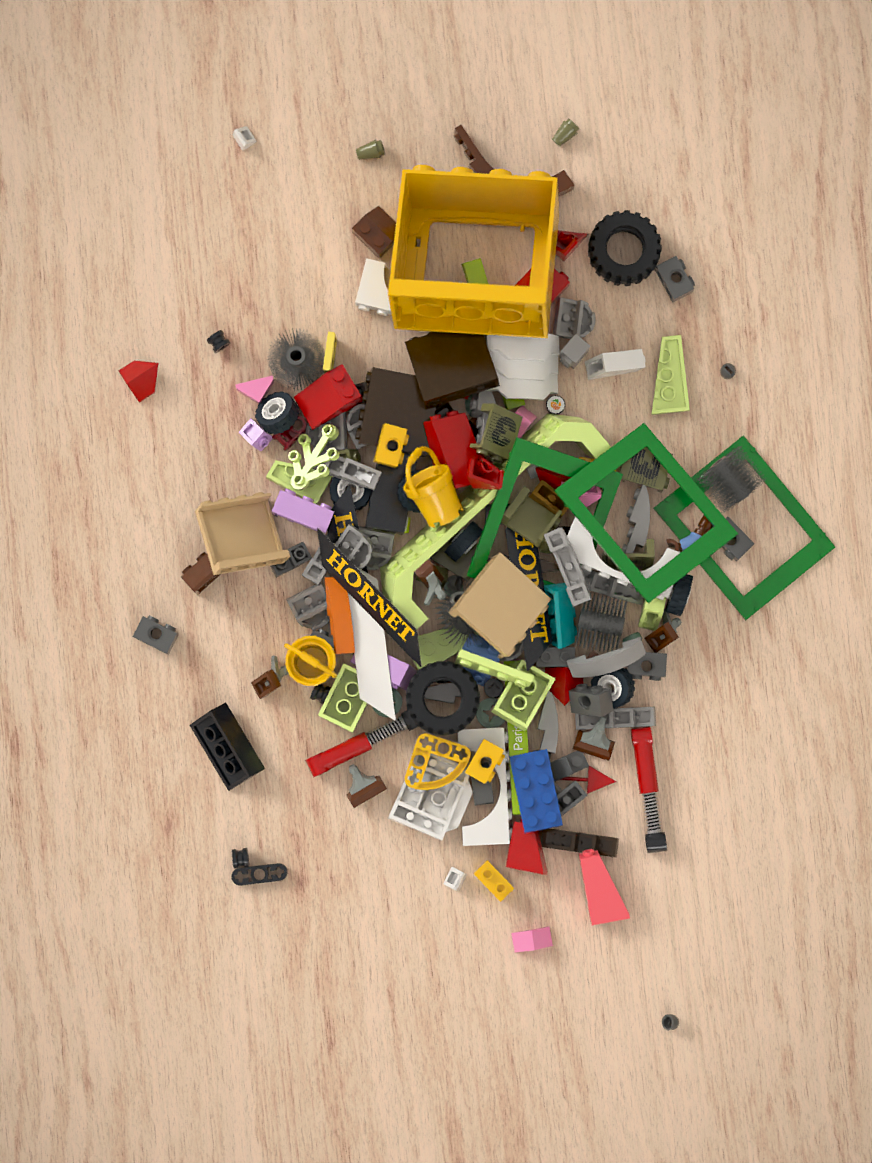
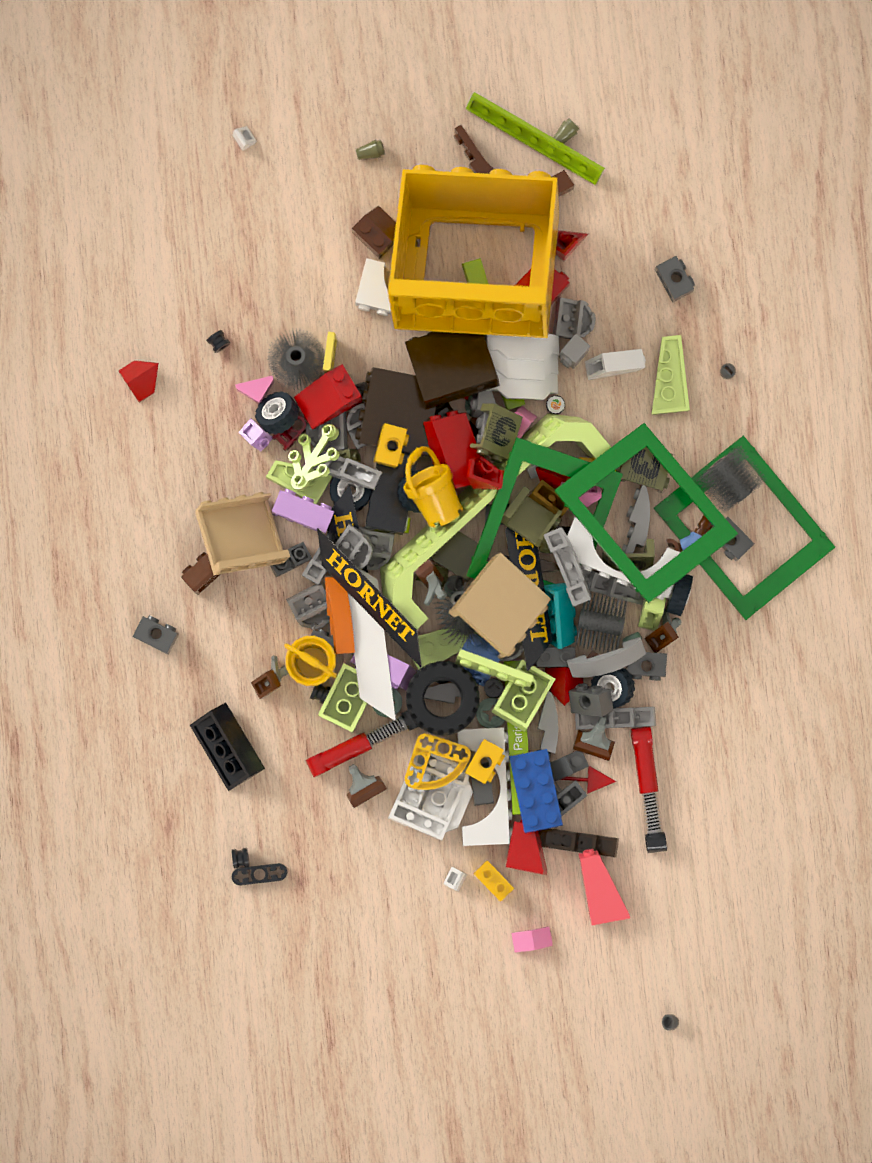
black wheel [445,521,483,562] -> none
black tyre [588,210,662,286] -> none
none -> lime tile [466,92,605,185]

